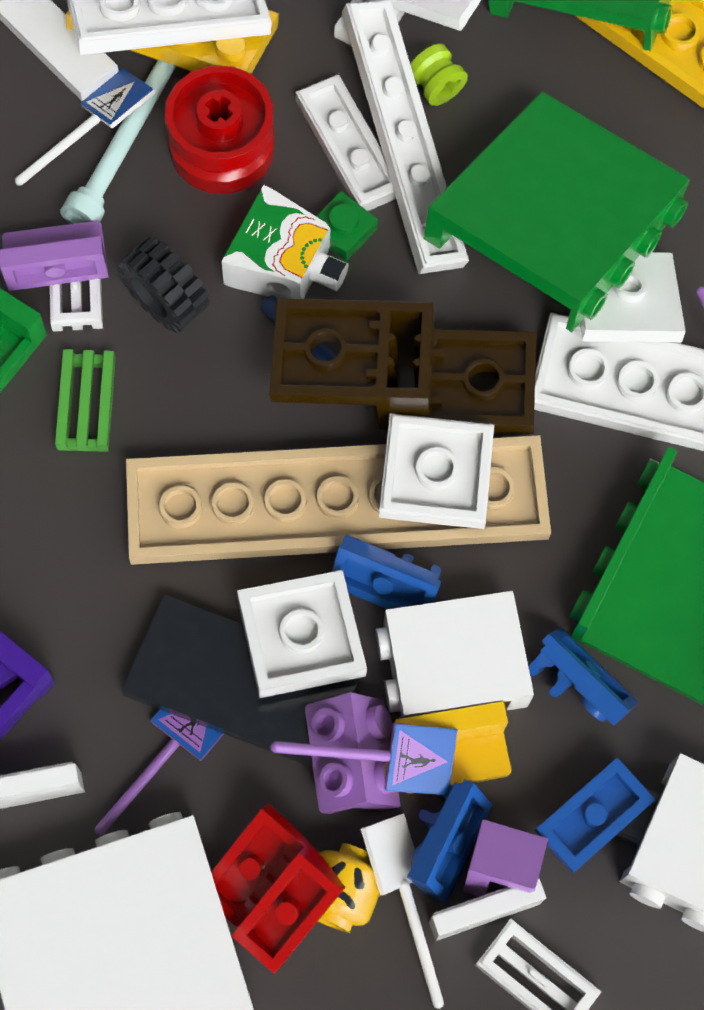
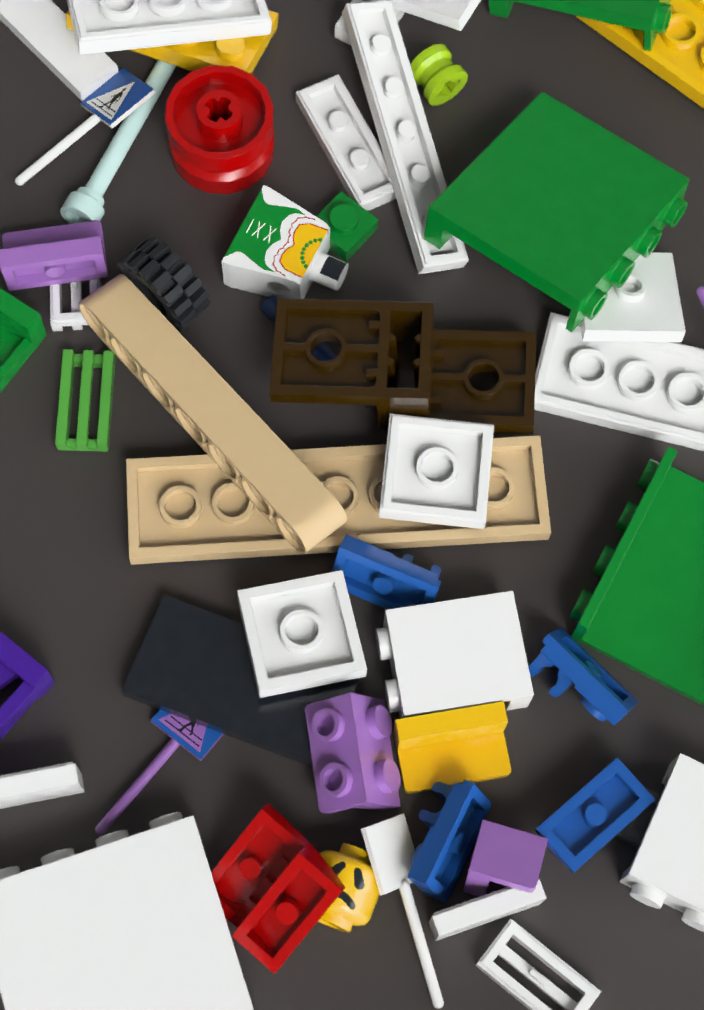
piece [270,723,458,795] -> none
none -> tan beam [78,274,347,554]

